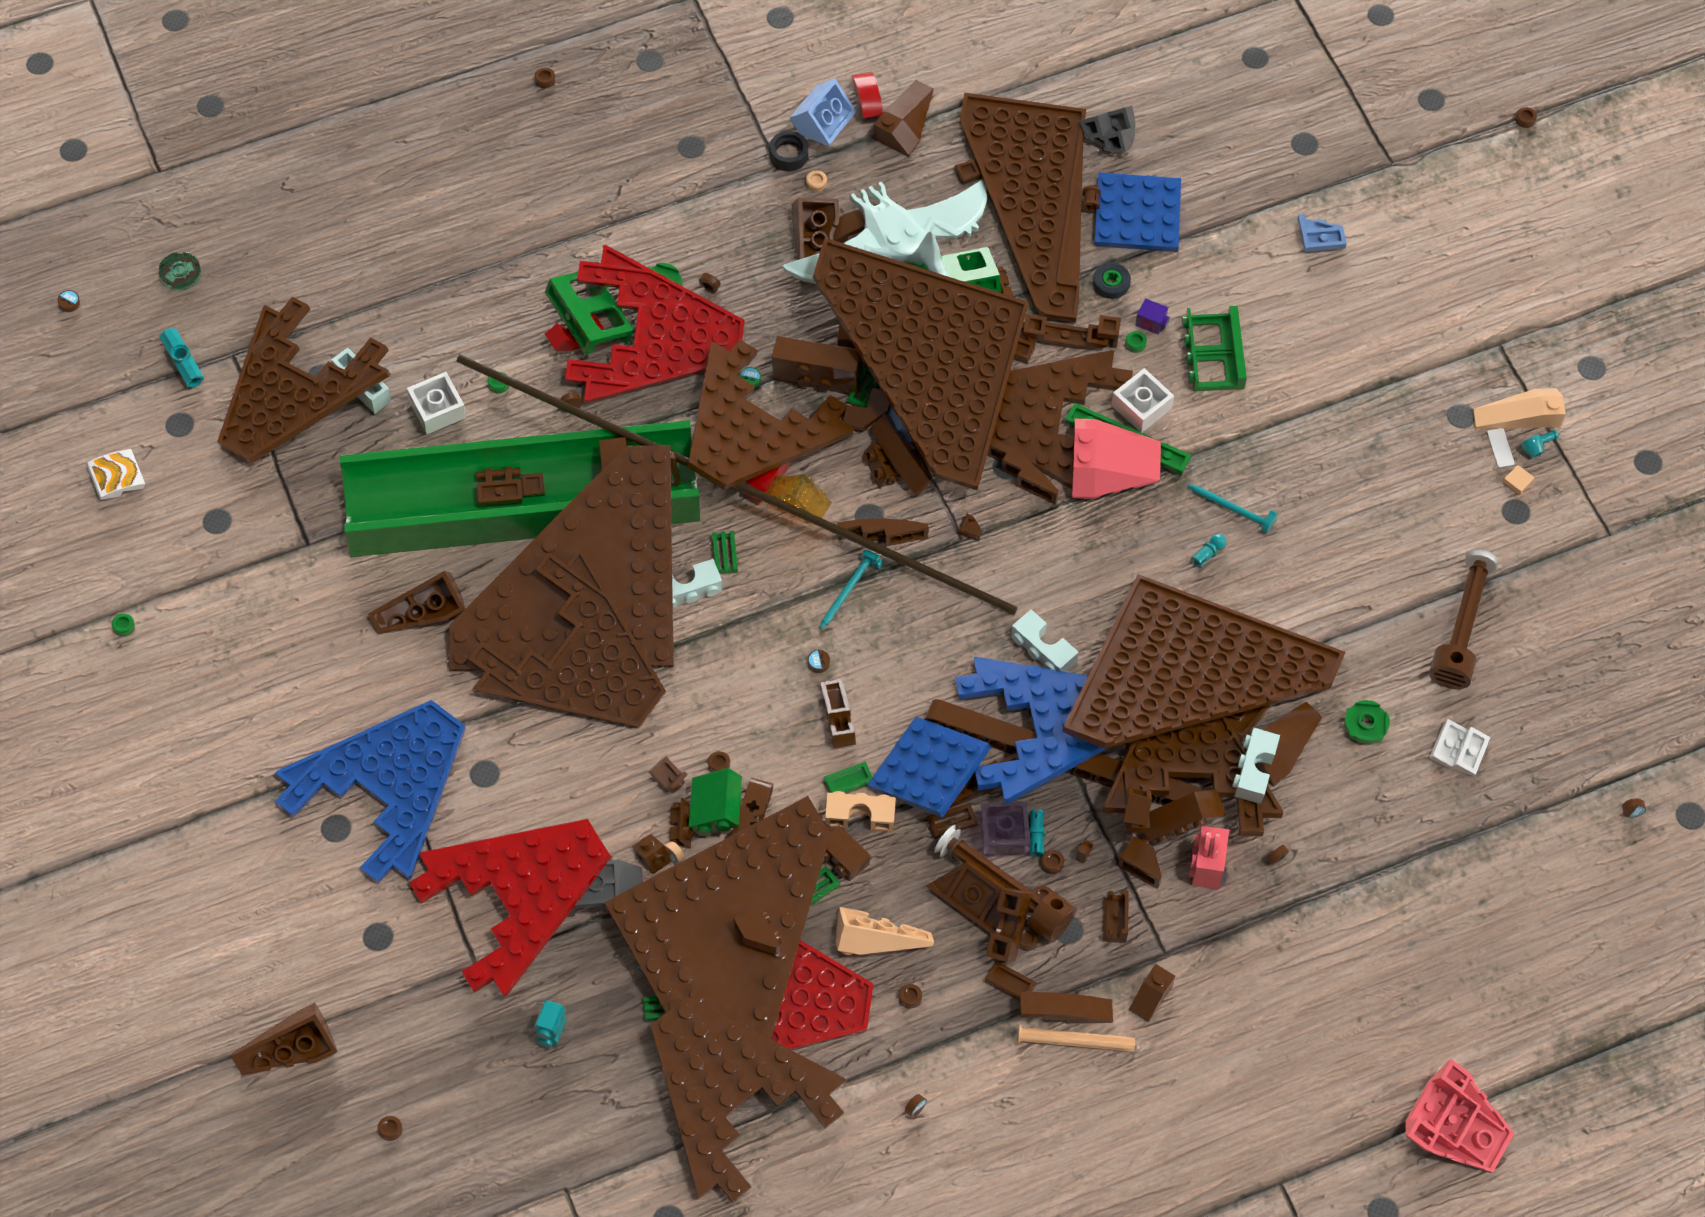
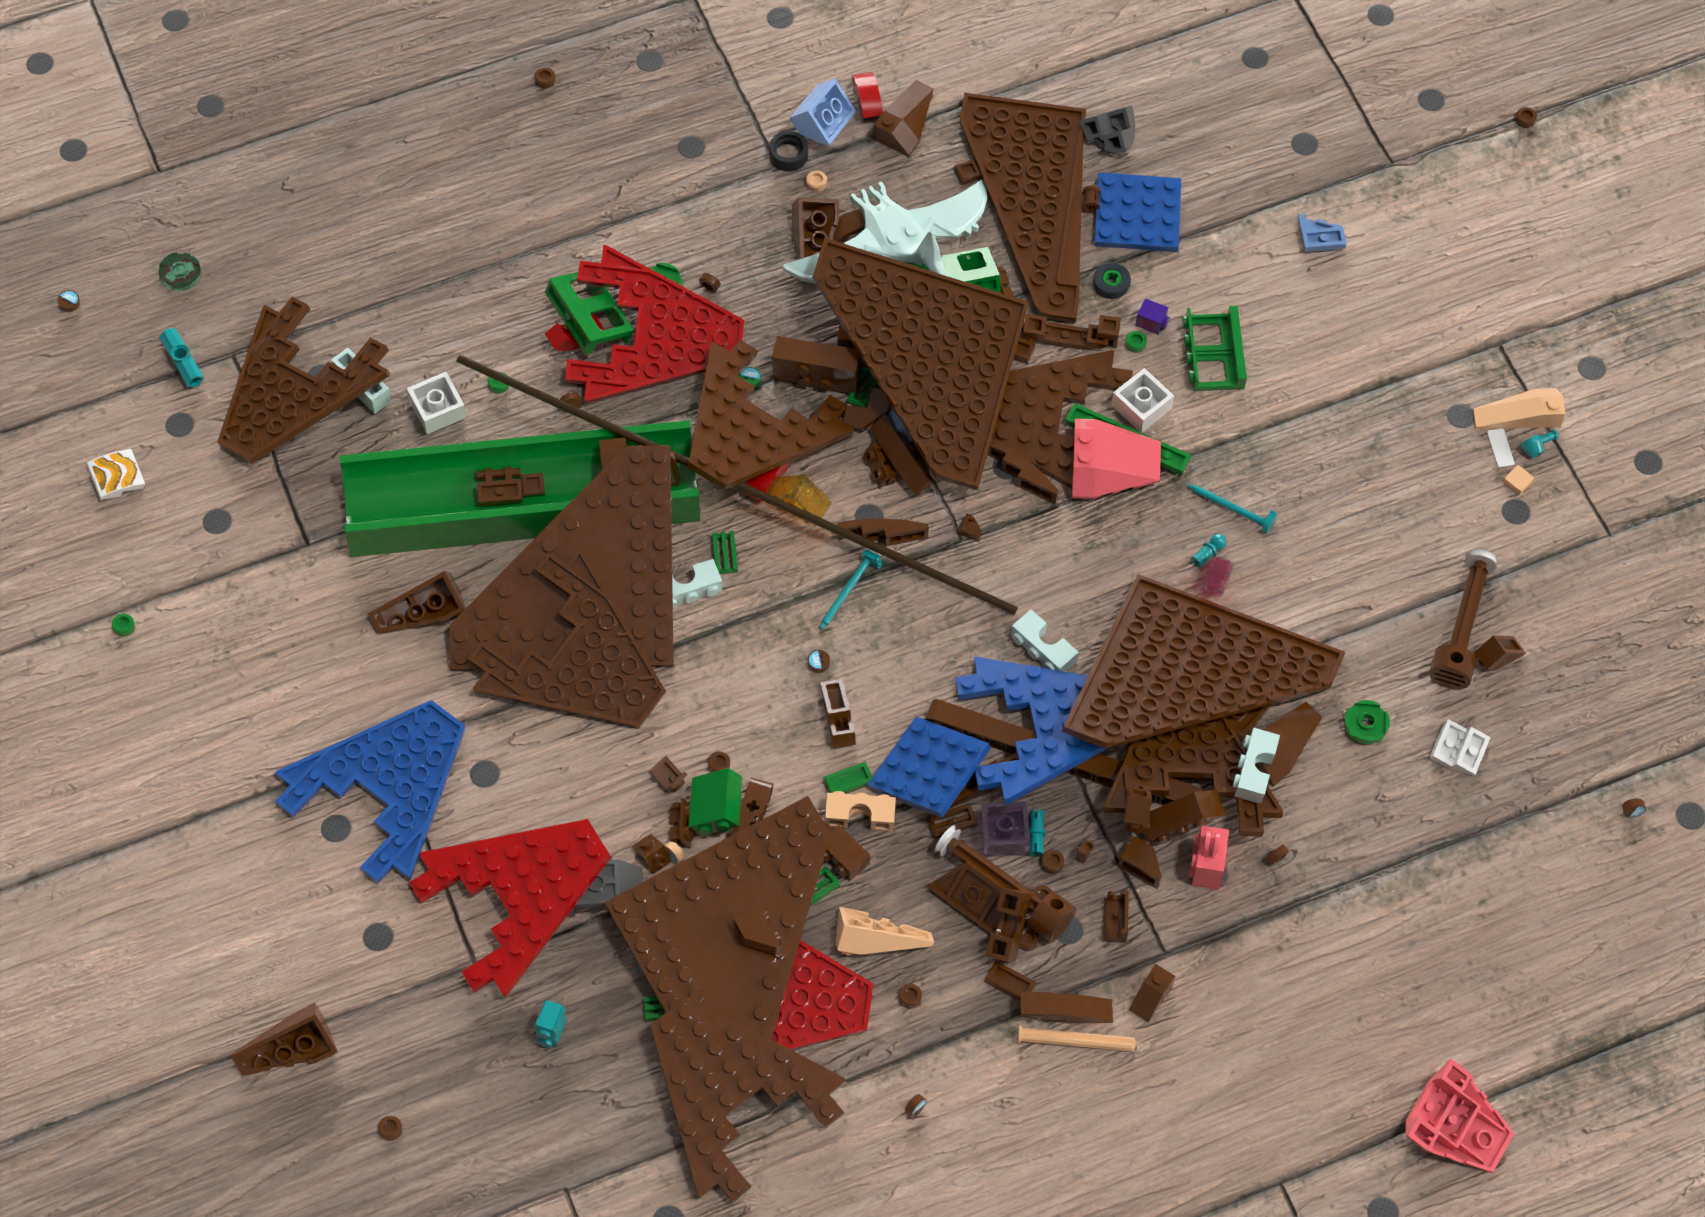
none -> clear pink brick [1201,555,1235,597]
none -> reddish brown slope [1474,635,1526,670]

